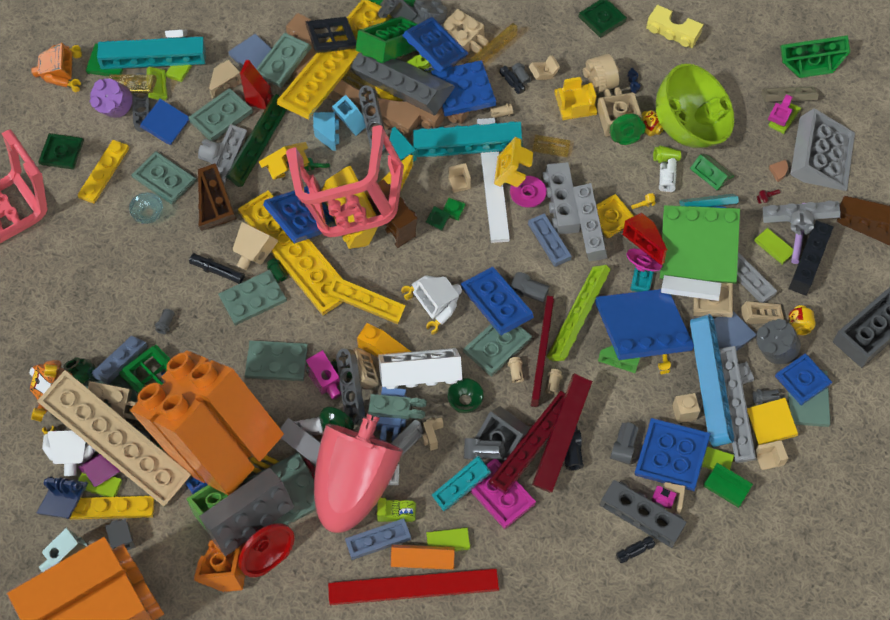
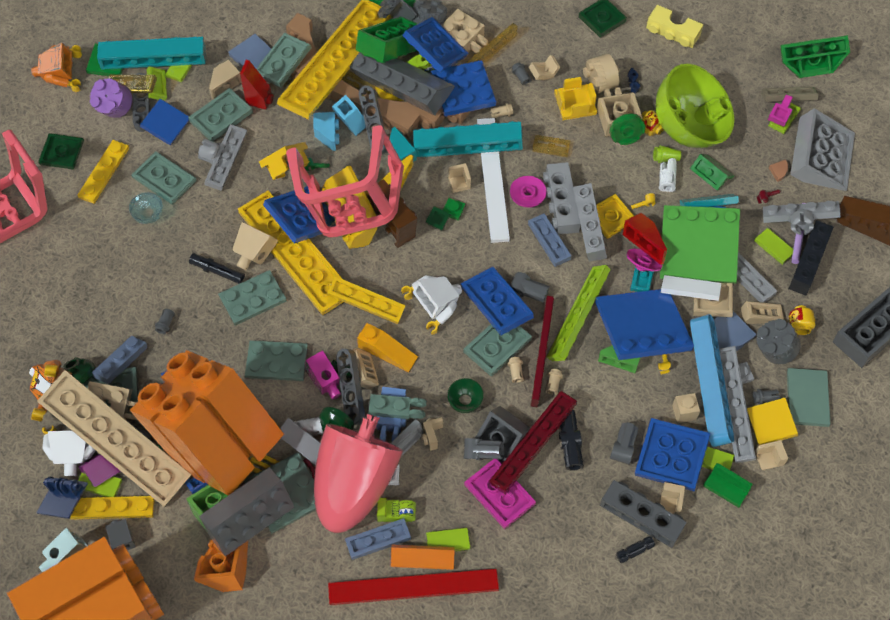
green piece [119,345,170,394] -> none
white tile [165,29,187,38] -> none
reddish brown wedge [198,163,236,231] -> none
dark green plate [225,94,287,187] -> none
red dish [239,523,295,577] -> none
dark green pin [267,258,288,283] -> none
black piece [305,17,356,53] -> none
white brick [378,348,462,389] -> none
teal tile [432,456,492,511] -> none
yellow panel [494,137,533,187] -> none
black axle [499,66,525,94] -> none
dark red tile [532,373,593,493] -> none
dark pink plate [652,485,677,509] -> none
blue tile [775,353,832,406] -> none

